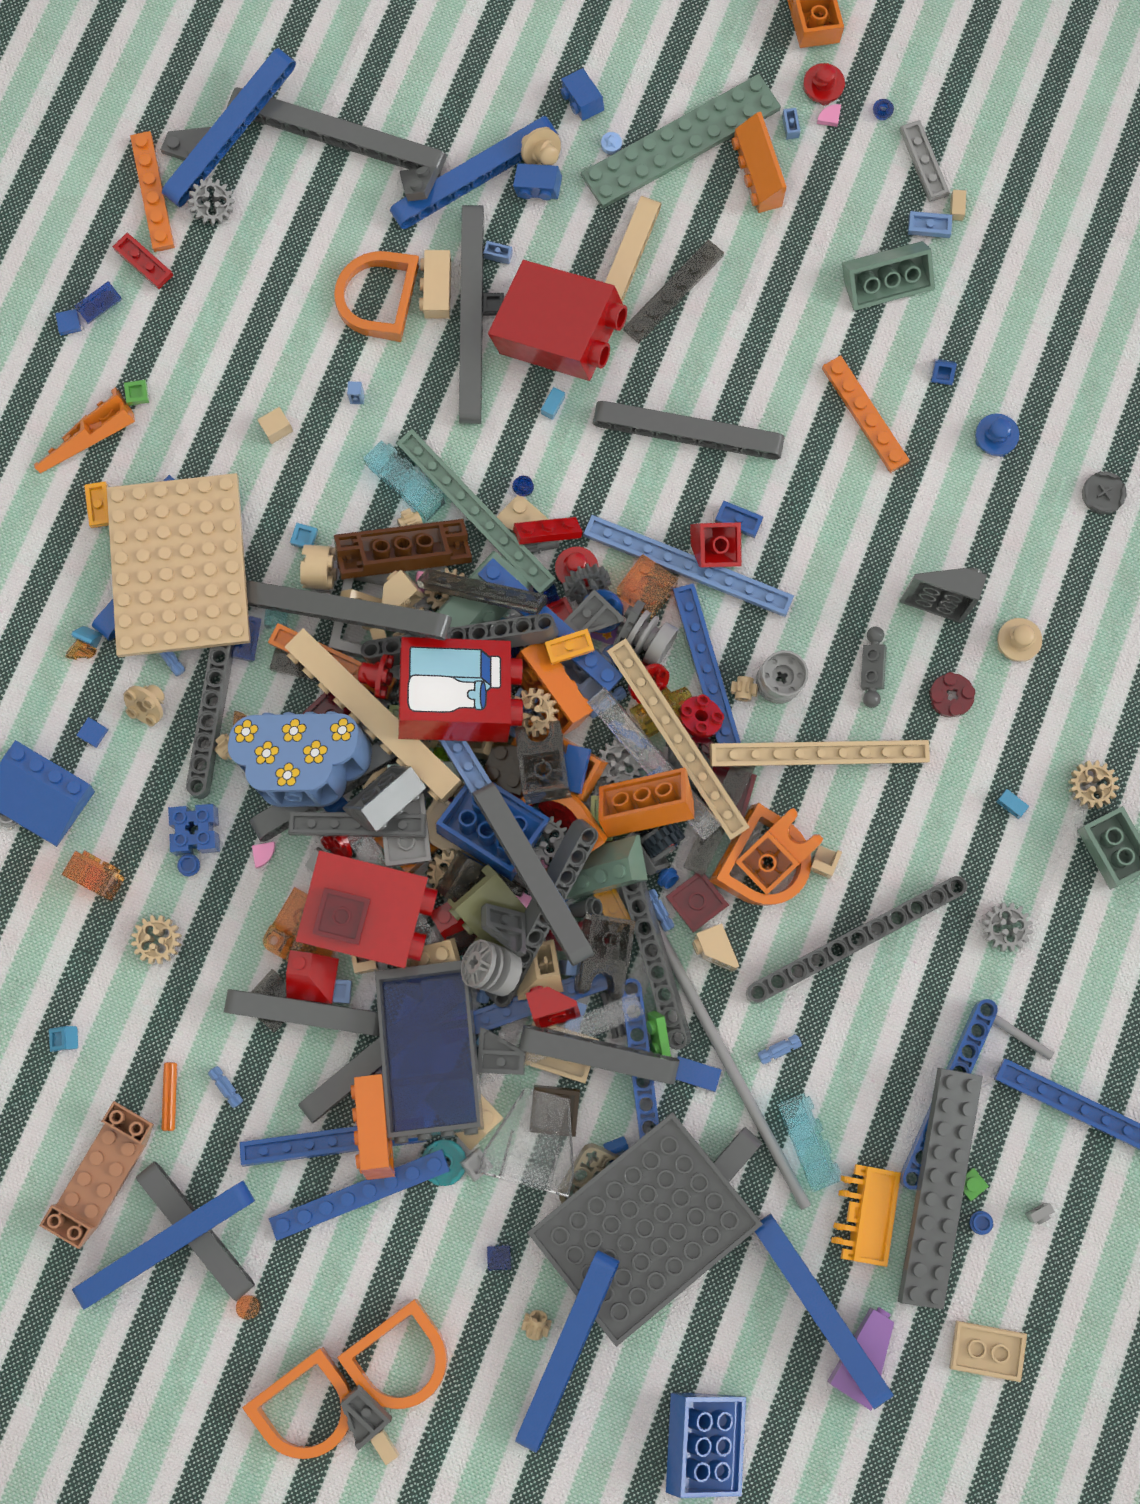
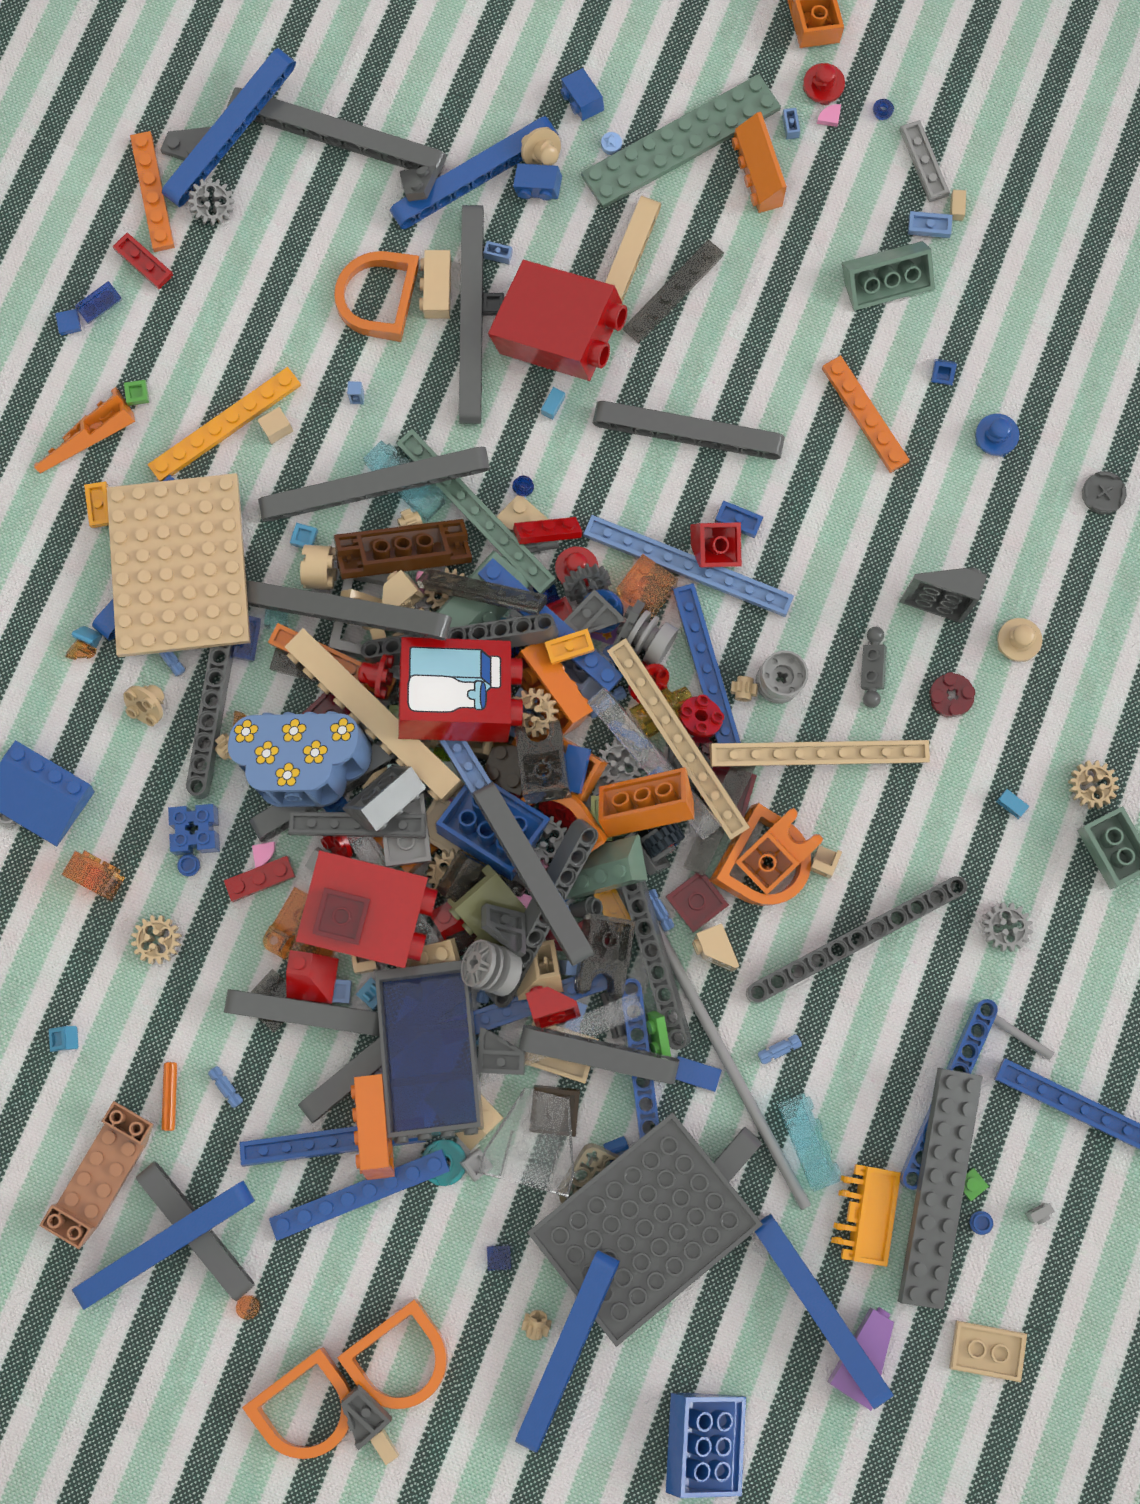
blue tile [76,717,109,748] -> none
blue plate [657,868,679,889] -> none
none -> light orange plate [147,367,301,481]
none -> red plate [224,856,296,902]
none -> dark grey beam [258,446,490,522]
none -> dark azure tile [356,978,388,1010]

